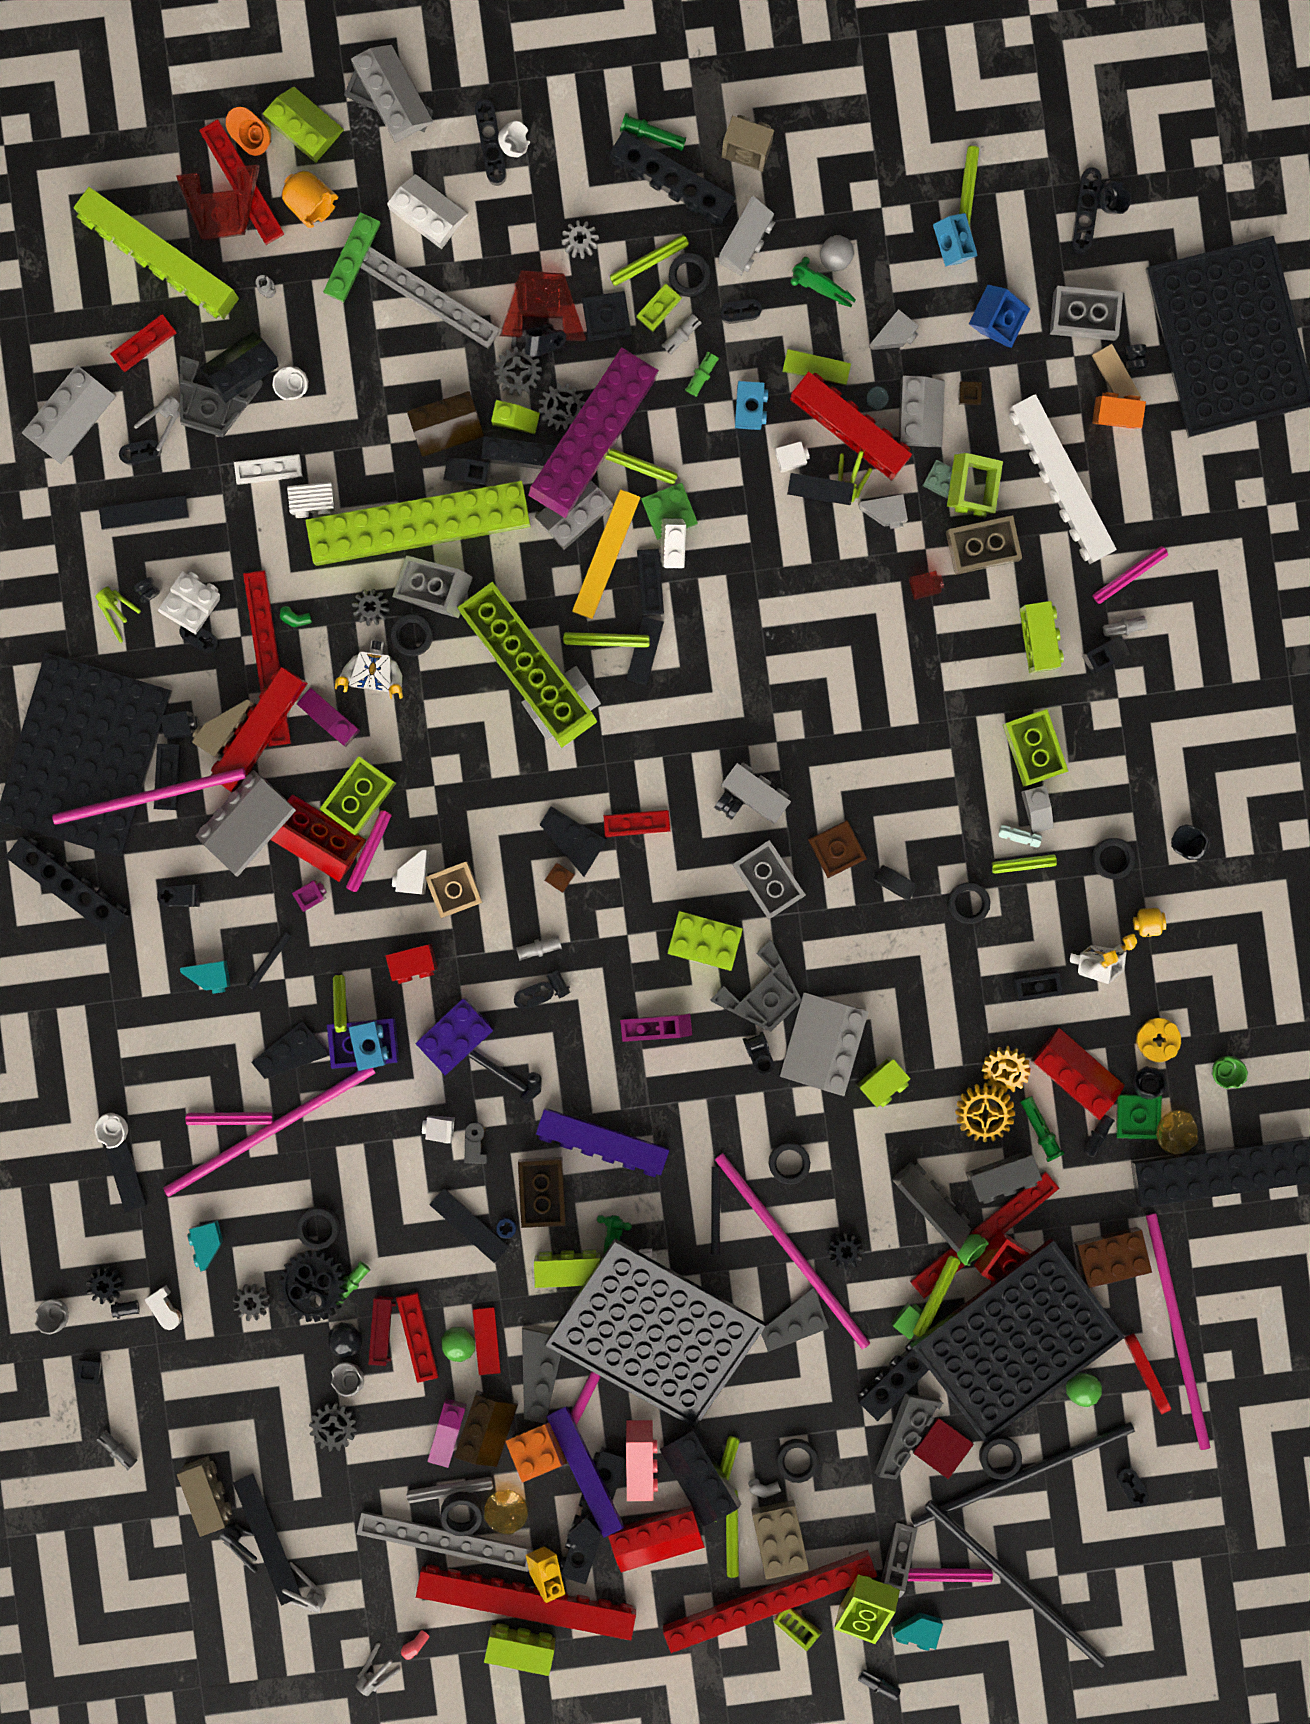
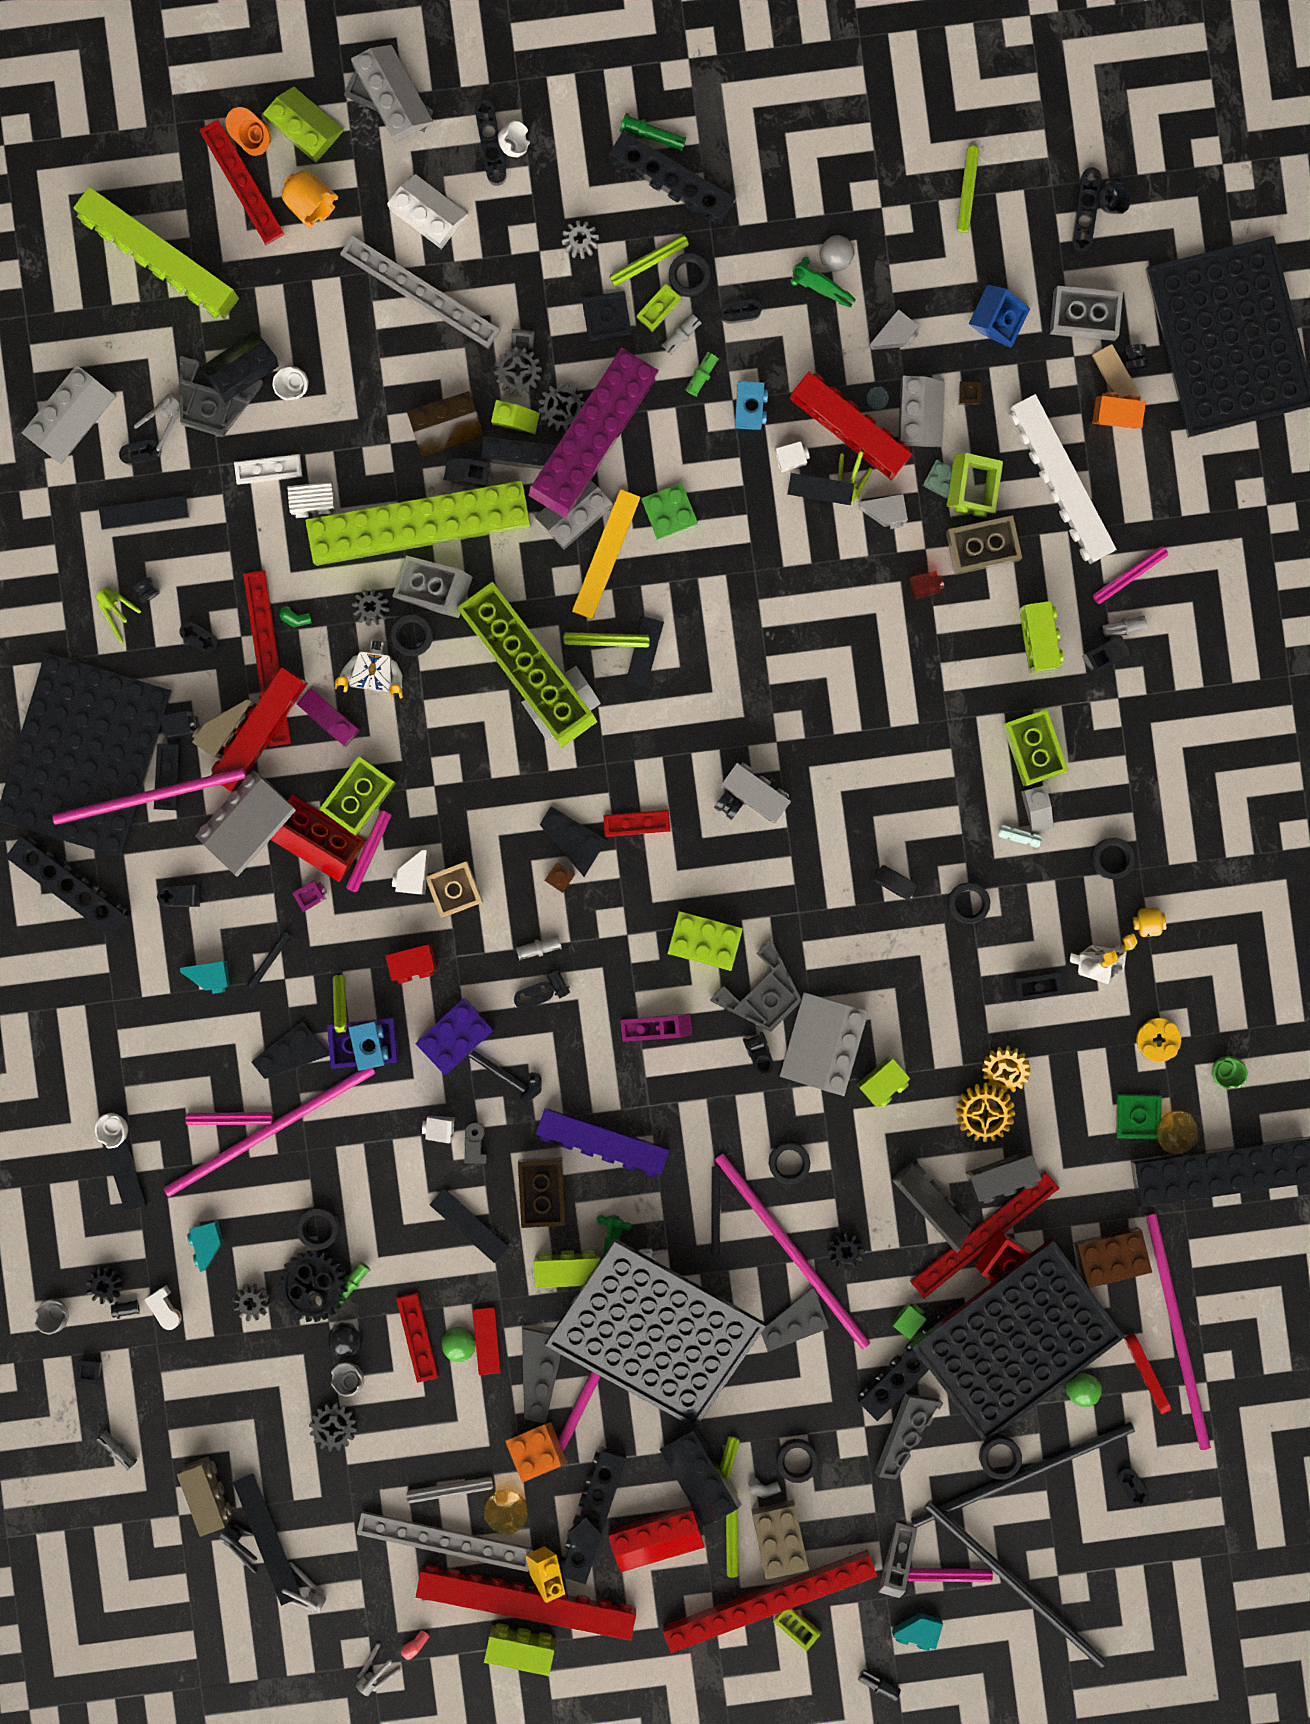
red plate [110,314,177,372] -> none
white plate [158,571,220,634] -> none
clear red wing [176,165,260,240] -> none
light grey pin [256,275,276,298] -> none
bright green plate [323,212,381,303] -> none
dark red container [368,1296,396,1366] -> none
slope [427,1398,467,1468] -> none
black tyre [441,1492,482,1536] -> none
dark brown slope [454,1390,518,1467] -> none
dark blue bush [497,1218,516,1238] -> none
clear red wing [499,271,586,341] -> none
black piece [525,322,566,356] -> none
dark purple tile [546,1406,625,1538] -> none
lime axle [605,448,678,485] -> none
coral wedge [626,1420,658,1501] -> none
black tile [637,548,664,616] -> none
white brick [660,519,686,568] -> none
light grey slope [719,196,775,276] -> none
dark tan brick [721,115,774,172] -> none
light grey brick [732,840,806,919] -> none
lime tile [782,349,851,386] -> none
reddish brown tile [808,820,867,879] -> none
lime brick [834,1575,900,1644] -> none
lime axle [913,1256,961,1337] -> none
dark red tile [913,1417,974,1479] -> none
dark azure brick [933,213,978,267] -> none
bright green hair [957,1234,989,1266] -> none
lime axle [992,854,1057,874] -> none
green pin [1020,1096,1065,1162] -> none
red slope [1030,1028,1125,1120] -> none
black axle [1084,1115,1115,1157] -> none
black hair [1132,1066,1167,1099] -> none
black hair [1171,824,1210,860] -> none

